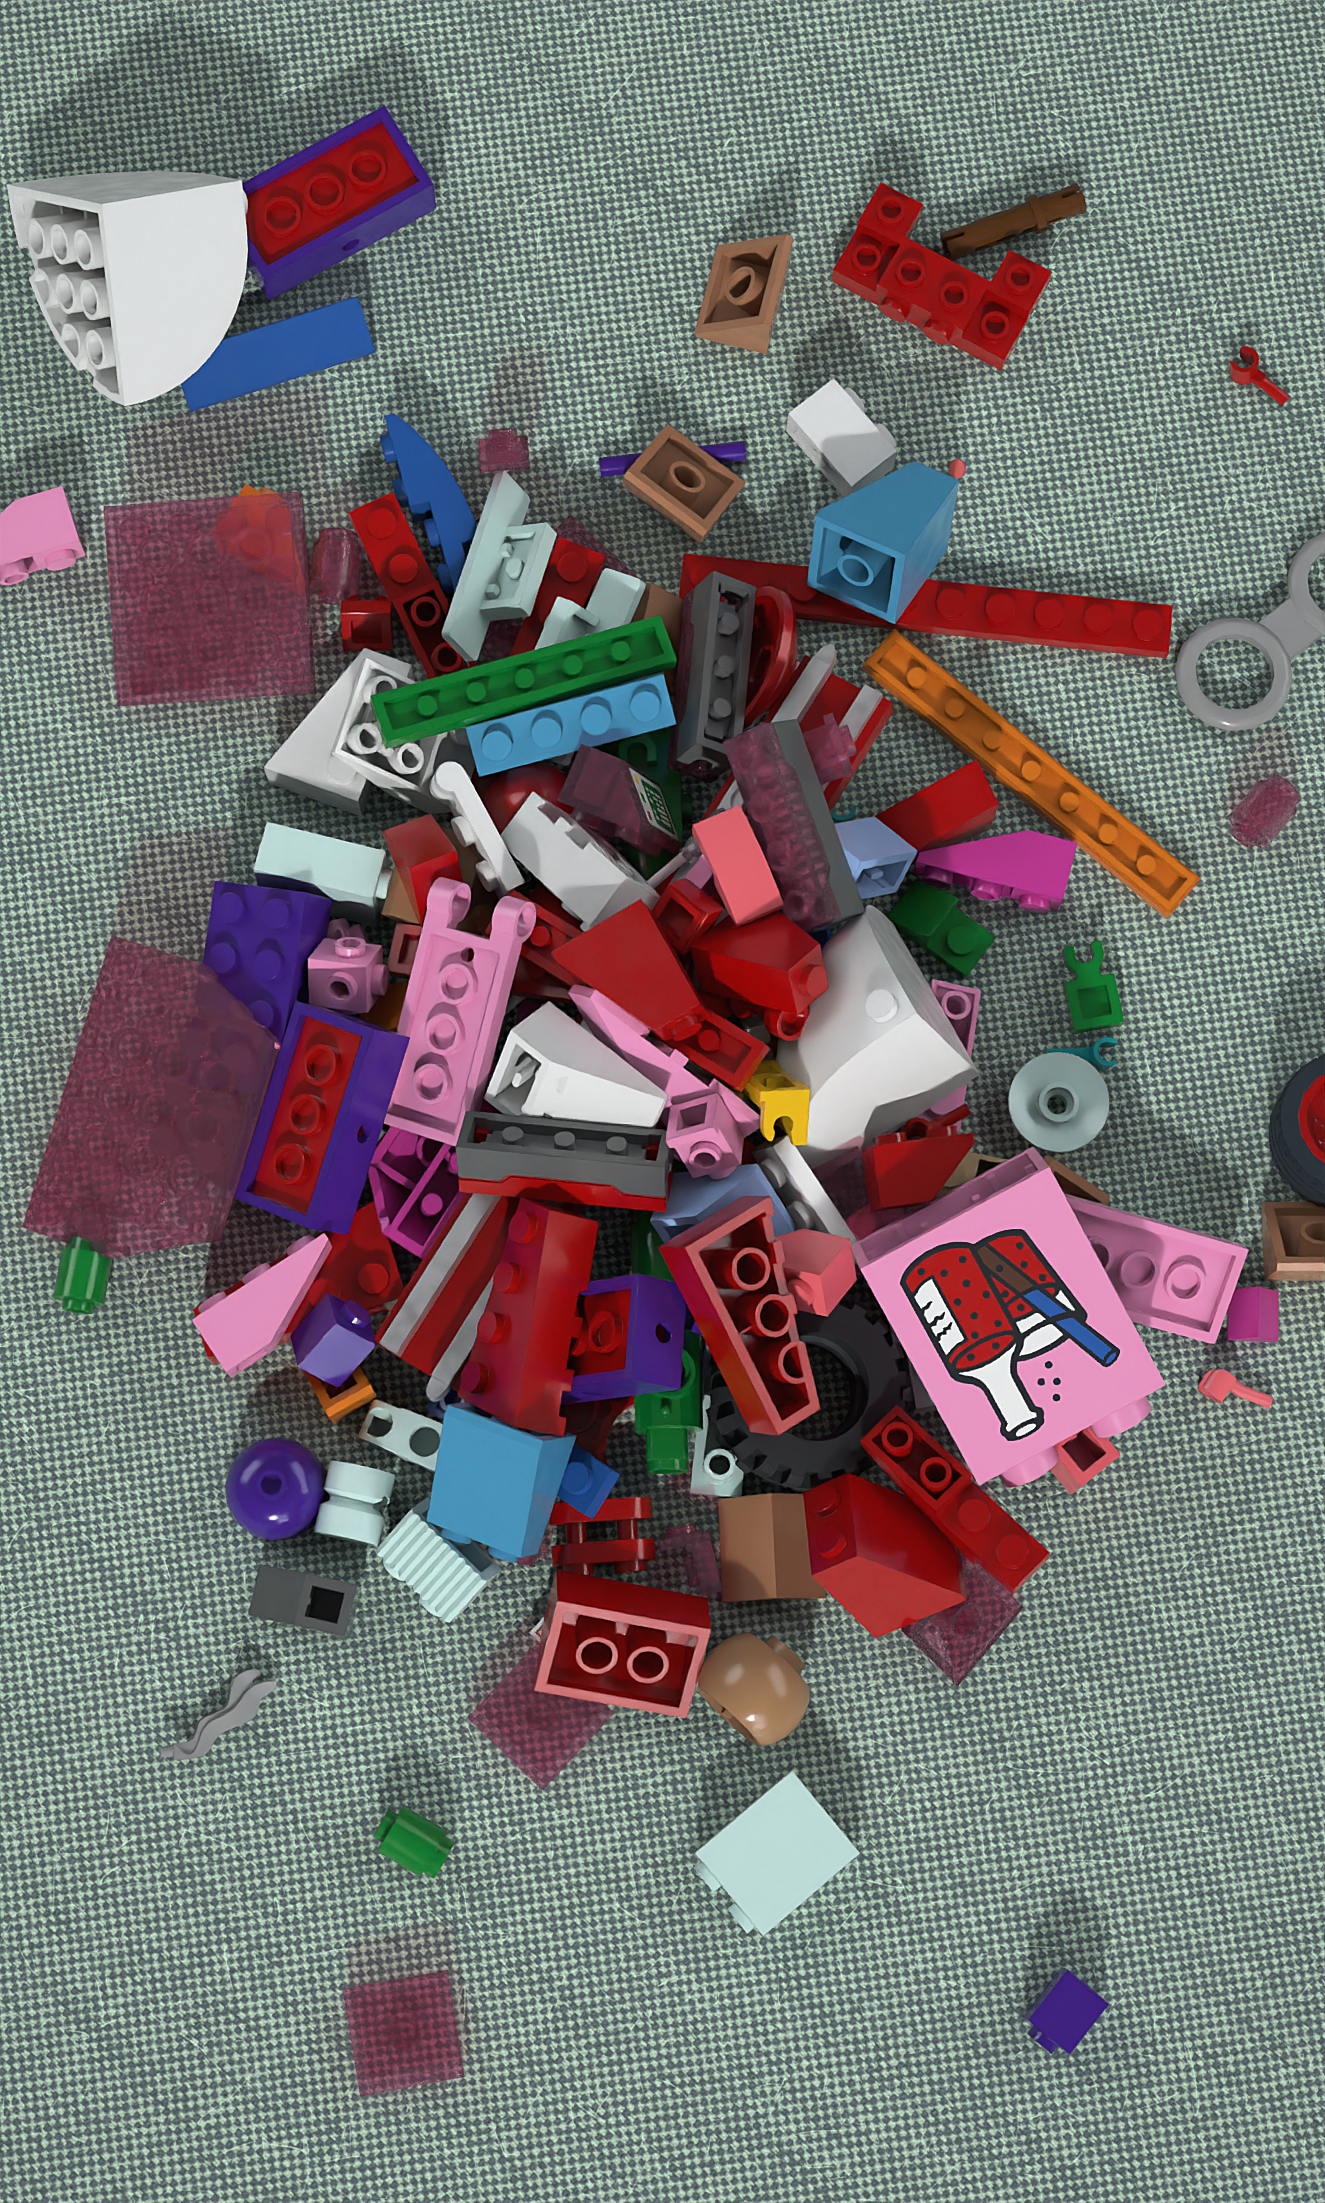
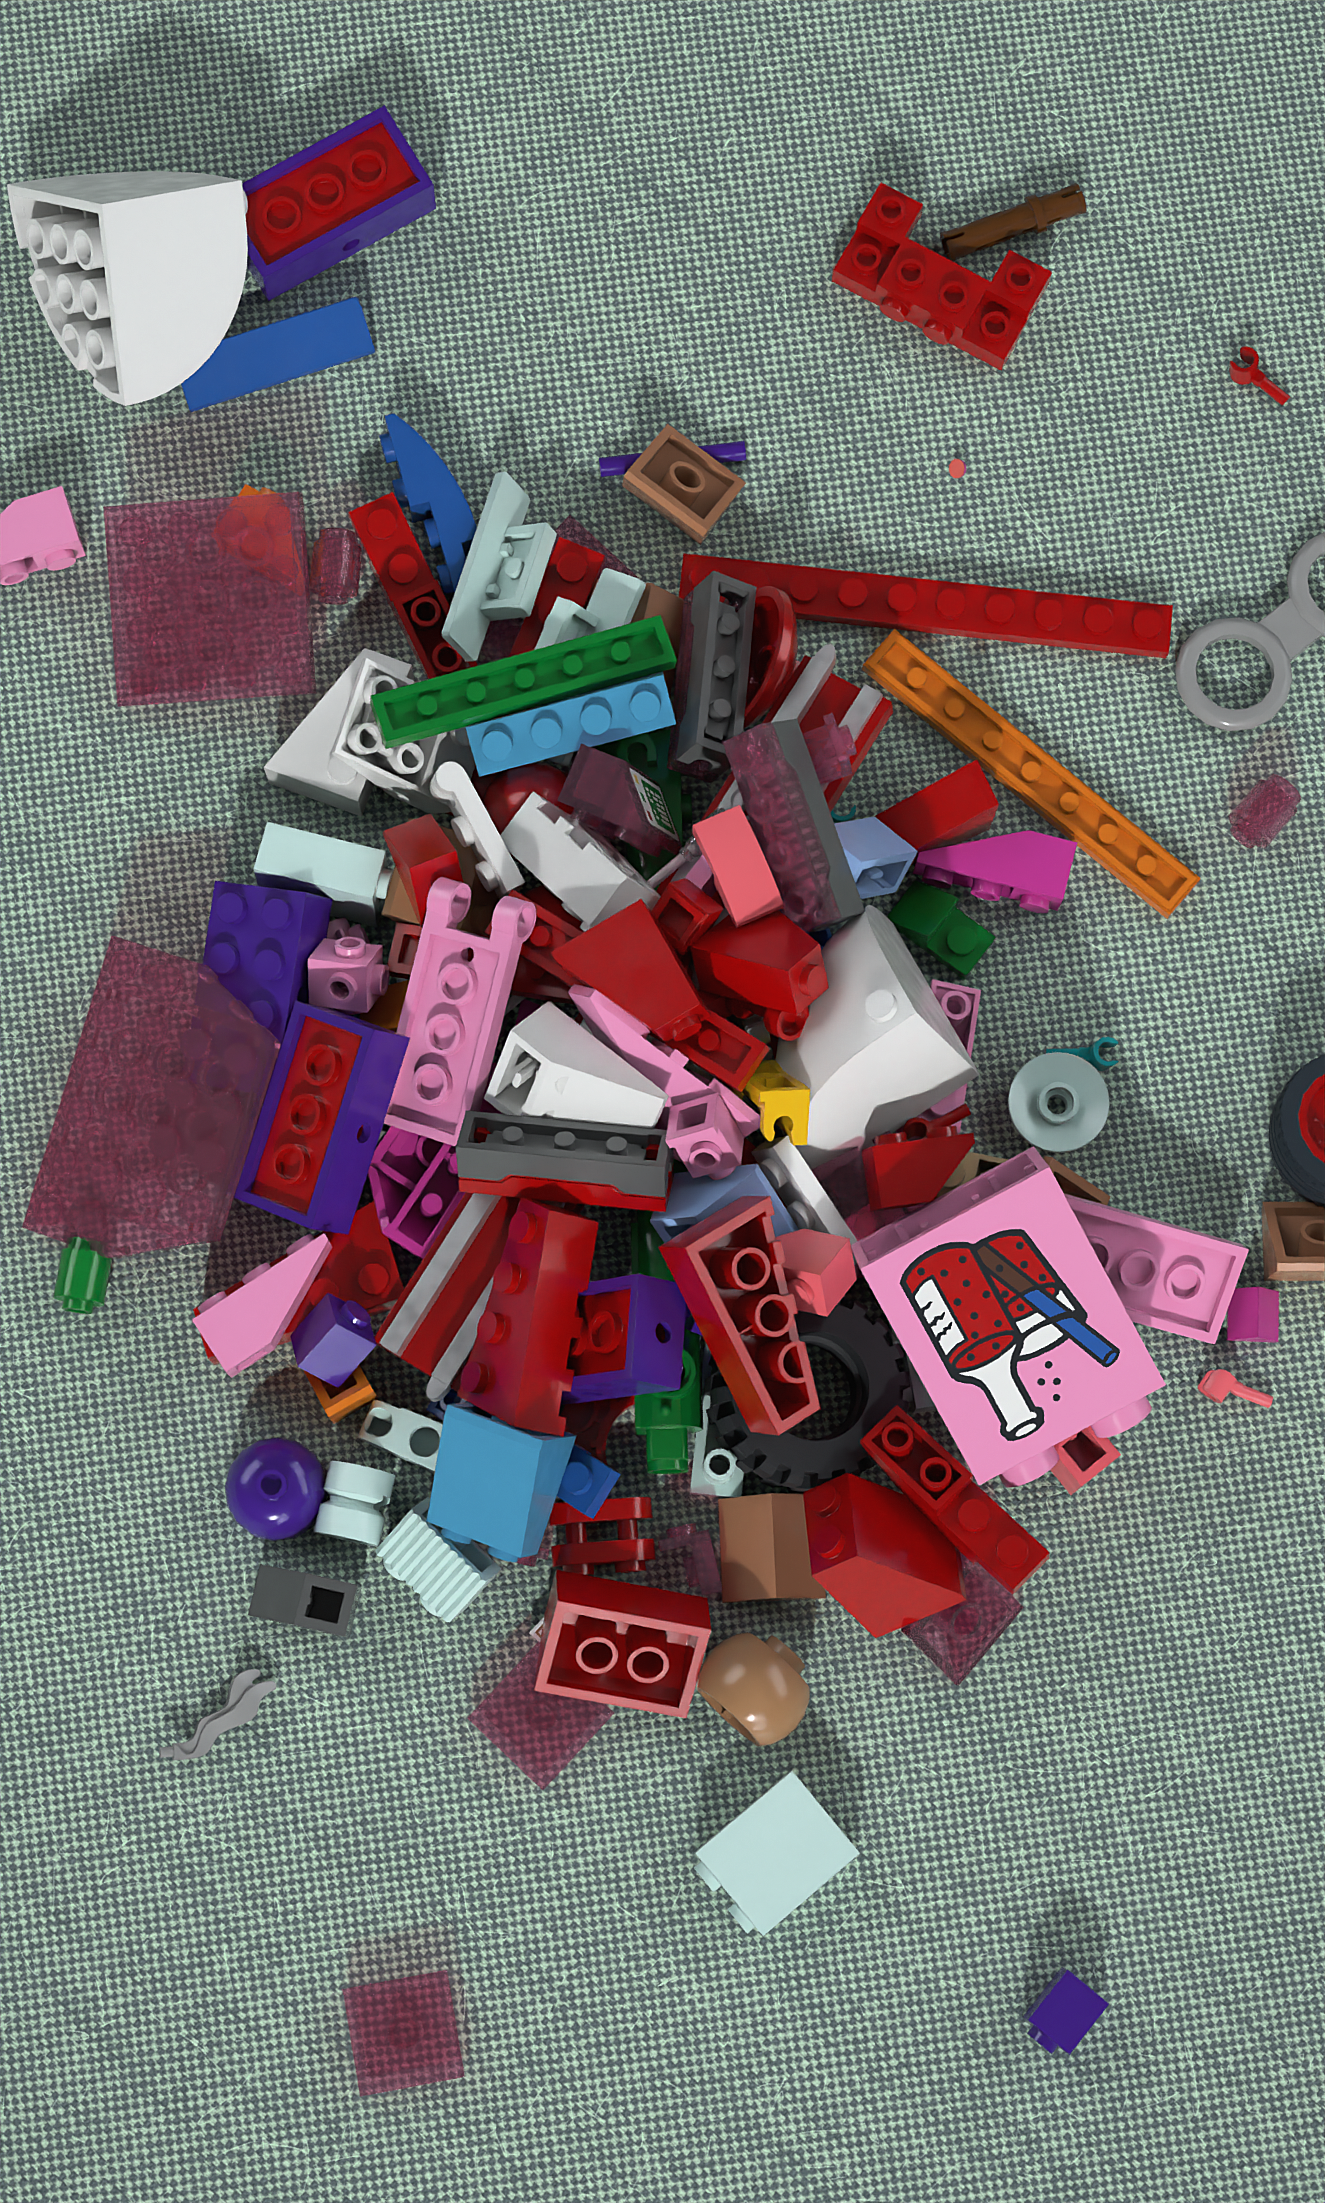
red tile [340,595,393,651] -> none
green brick [373,1805,455,1879] -> none
clear pink slope [478,429,530,474] -> none
nougat slope [694,234,793,354] -> none
white brick [786,378,897,497] -> none
dark azure slope [807,461,959,624] -> none
green plate [1062,941,1124,1034] -> none

